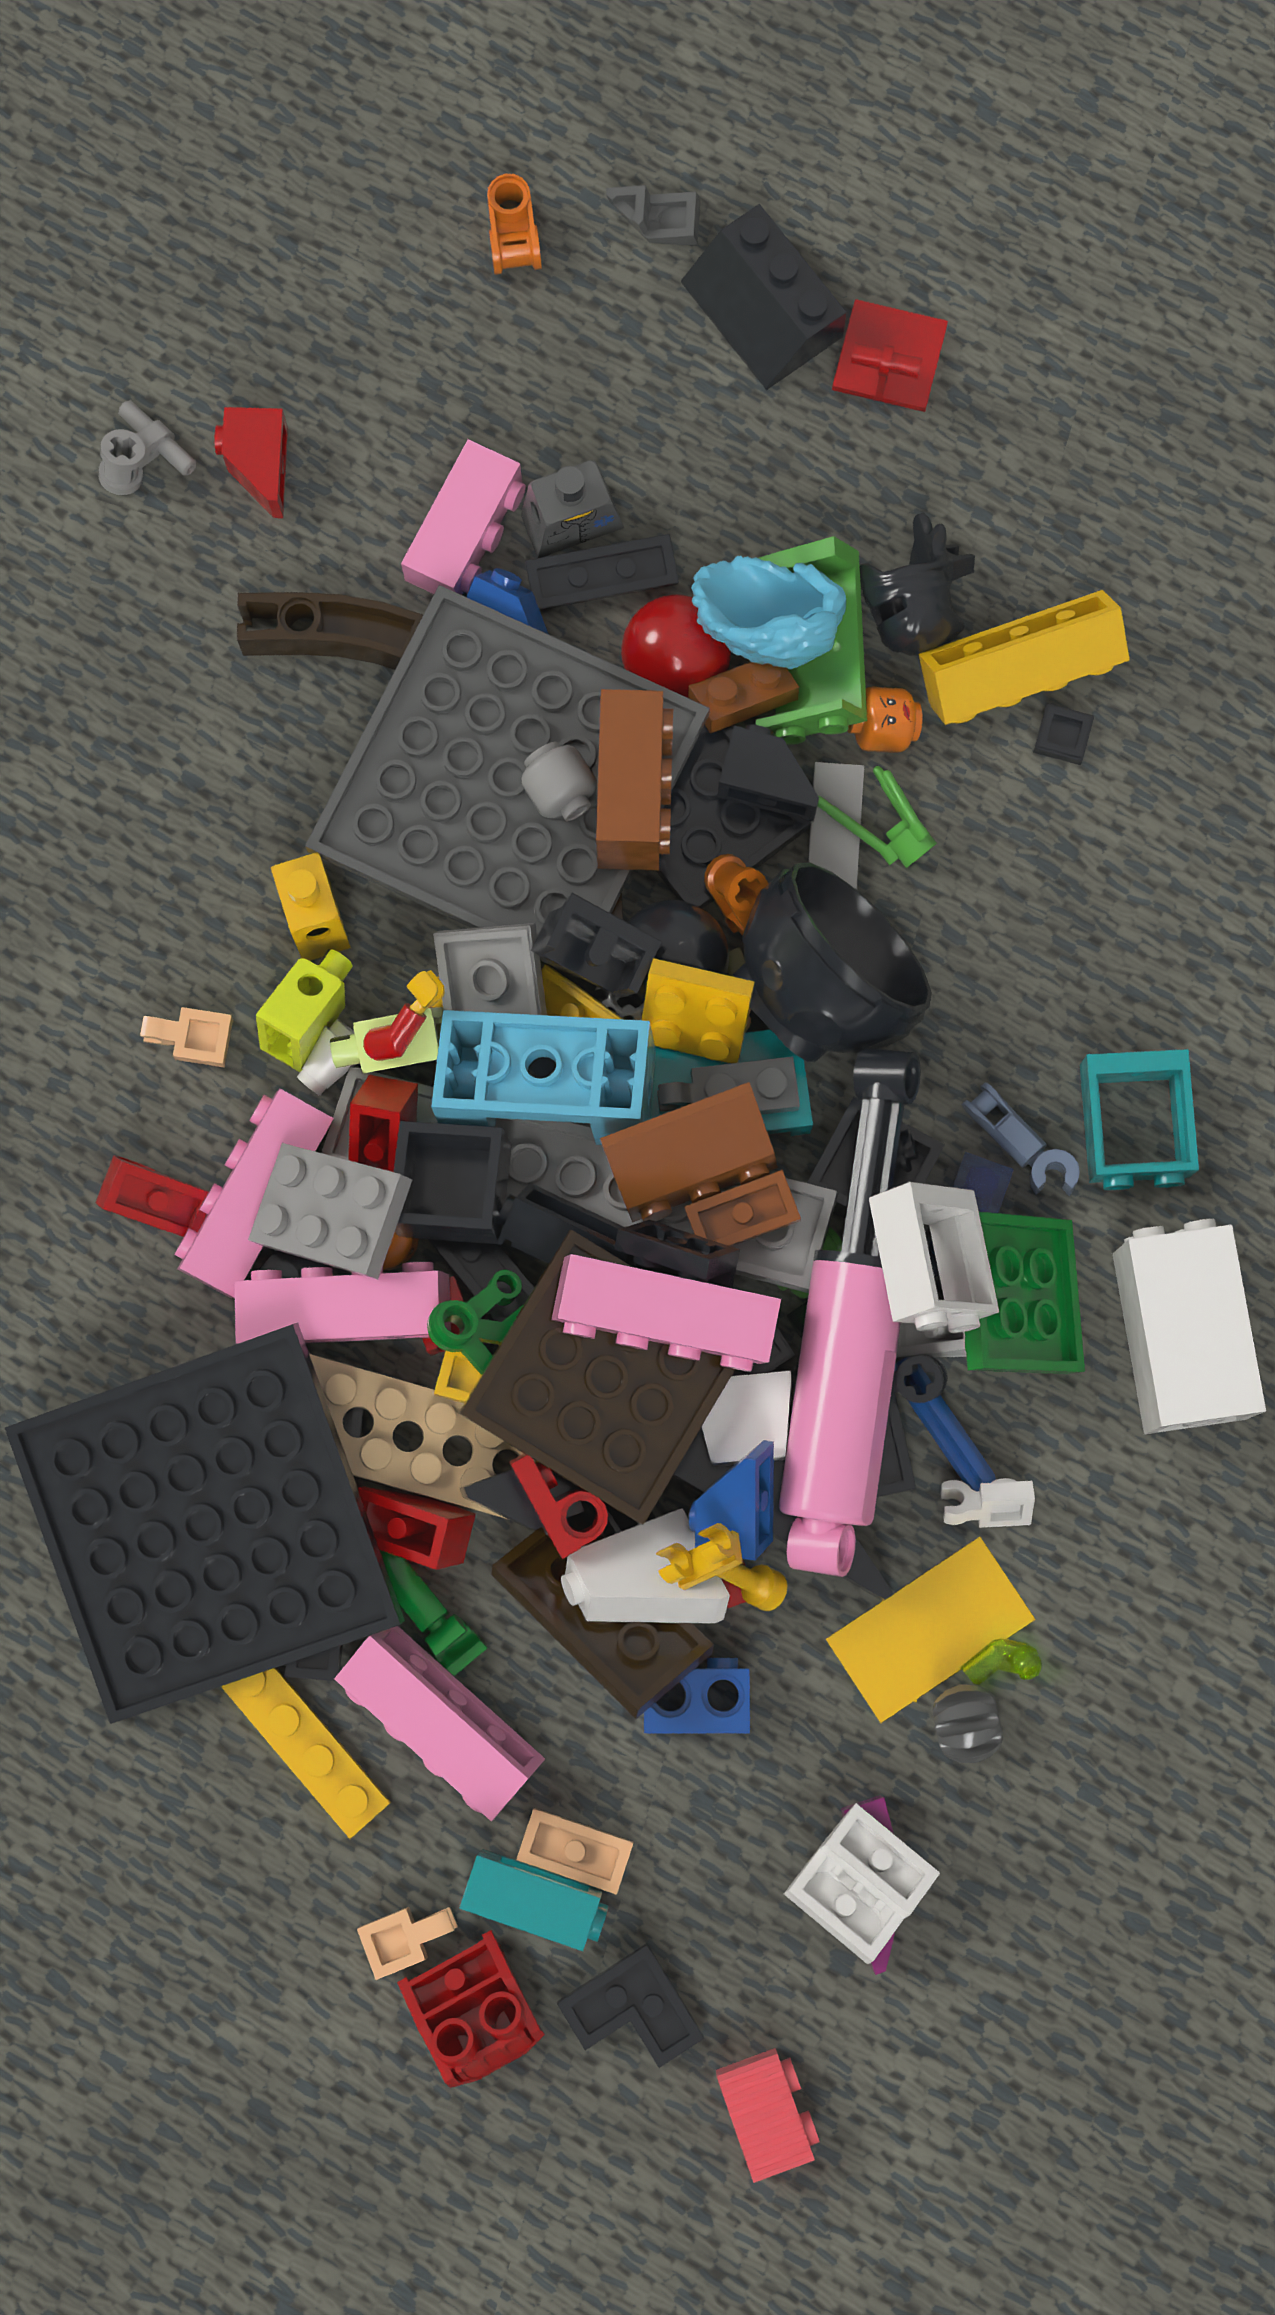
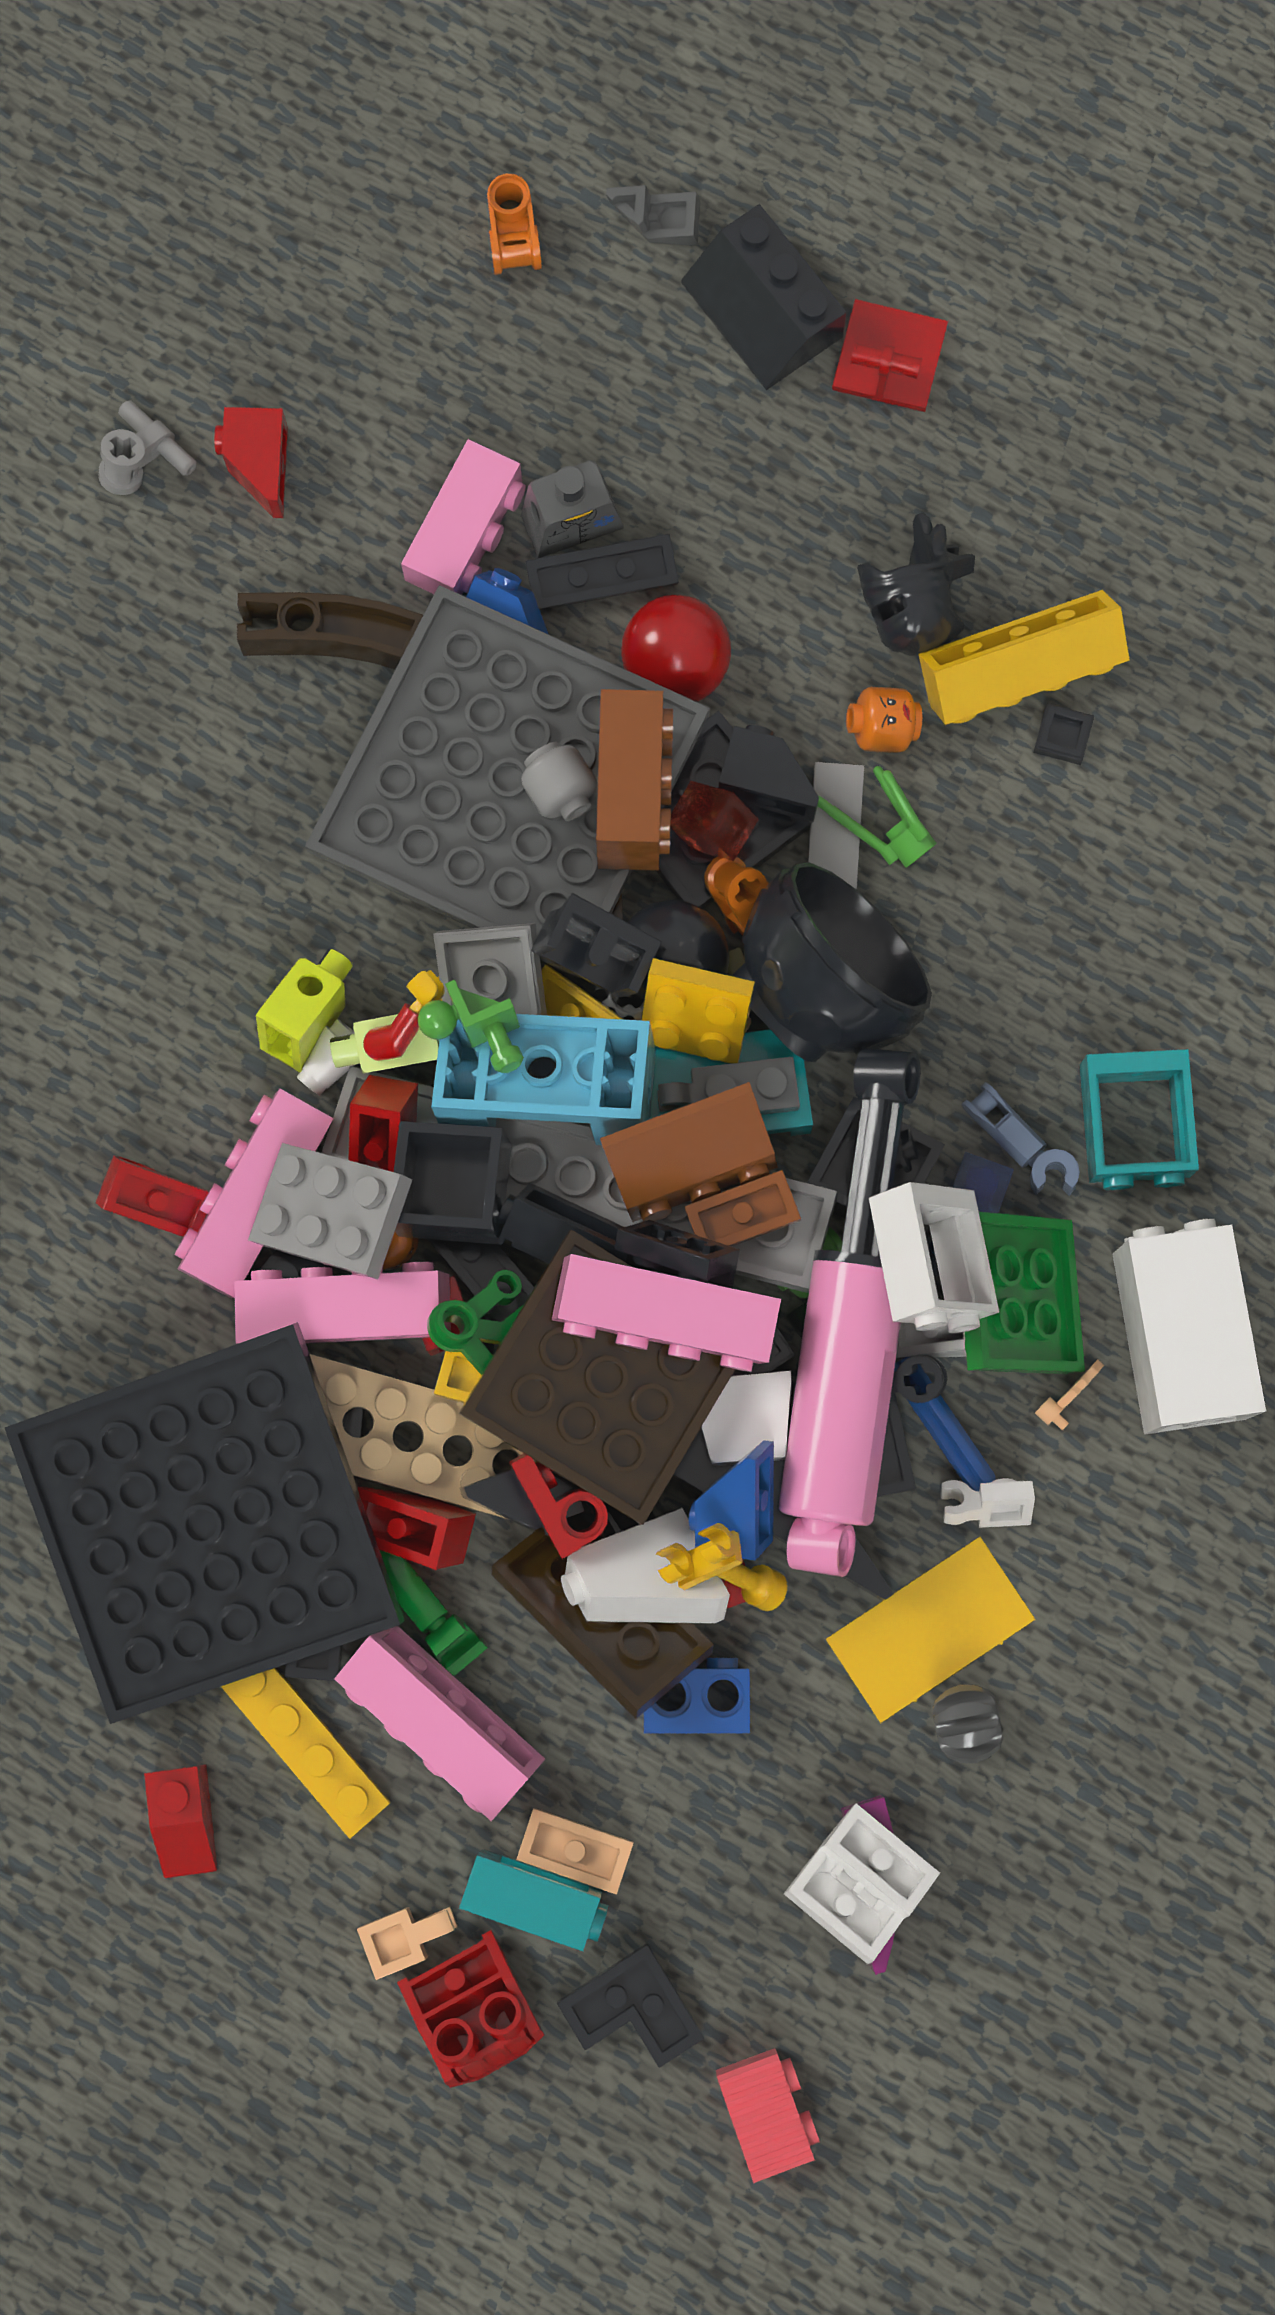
light nougat plate [140,1007,233,1068] -> none
yellow torso [271,853,351,961] -> none
dark orange plate [688,662,799,733] -> none
medium azure hair [691,556,846,669] -> none
bright green panel [756,536,867,745] -> none
clear neon green arm [960,1638,1042,1686] -> none
none -> red slope [144,1764,217,1878]
none -> bright green piece [418,980,524,1073]
none -> clear red brick [670,781,759,861]
none -> light nougat piece [1035,1359,1104,1430]

